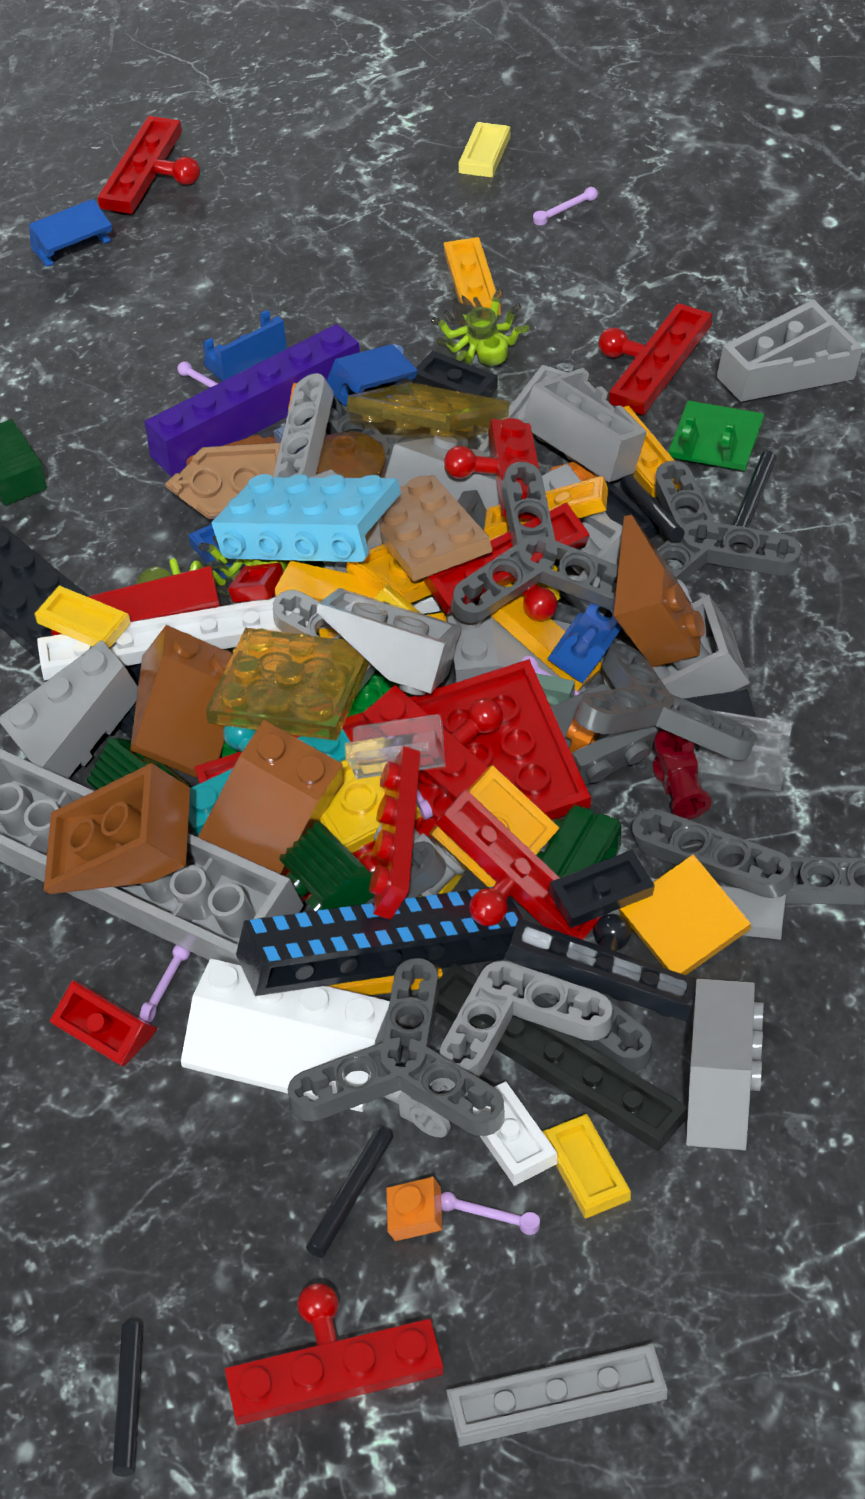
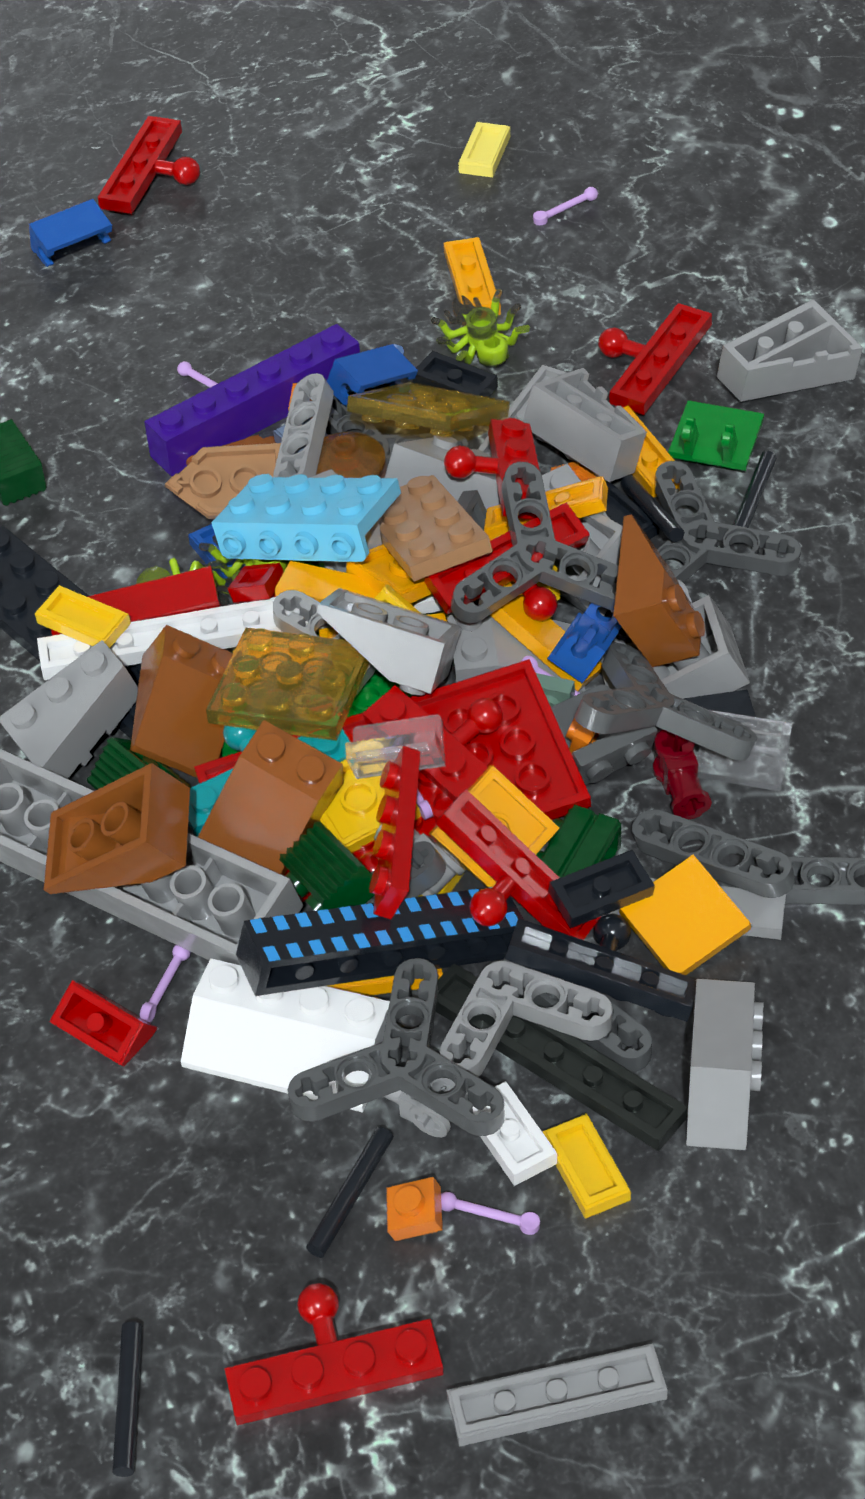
blue hinge [203,310,287,381] -> none

